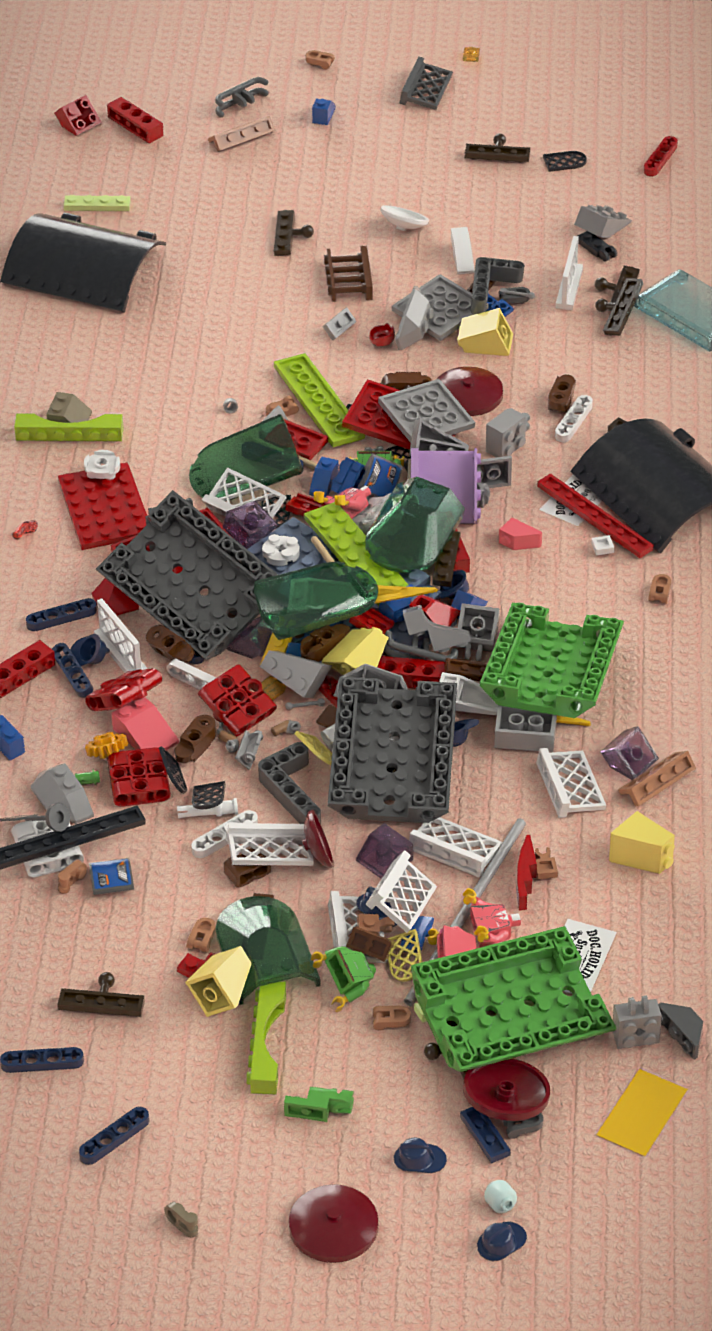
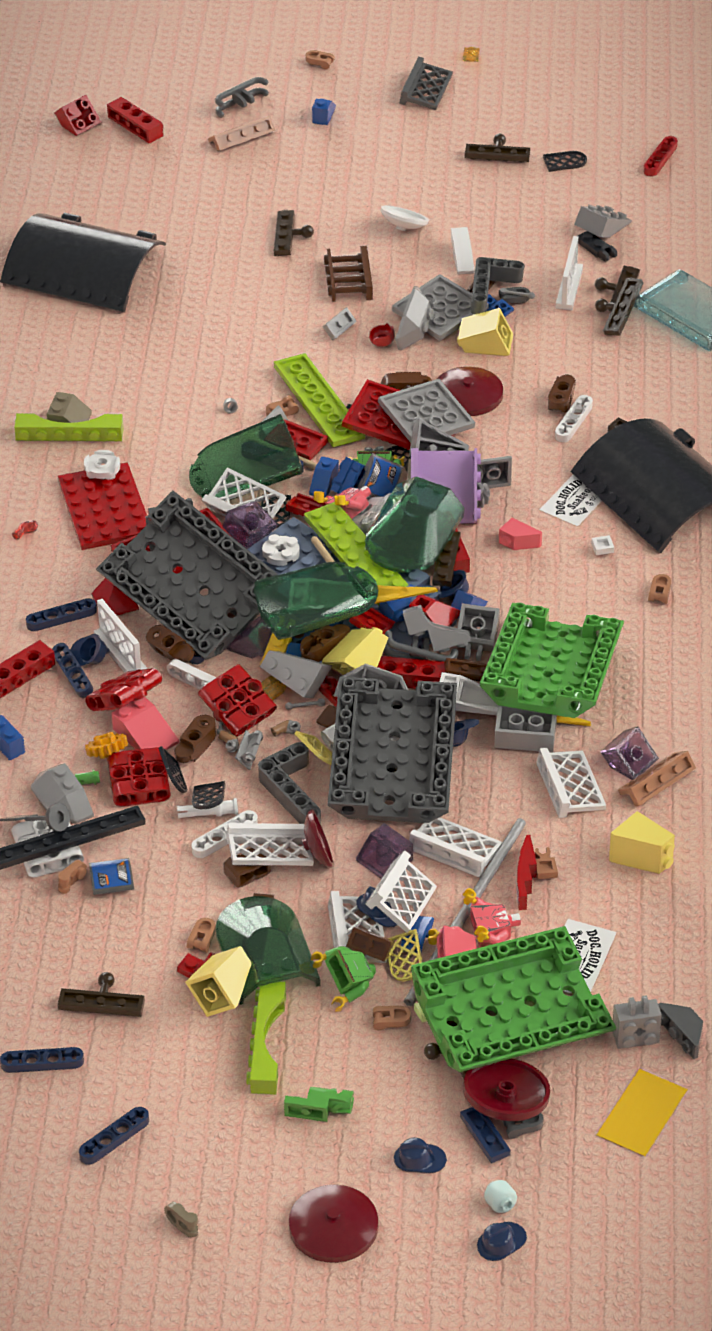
yellowish green plate [64,195,131,211] -> none
nougat plate [357,914,395,935] -> none
light grey hinge [486,408,530,458] -> none
red plate [537,473,653,558] -> none

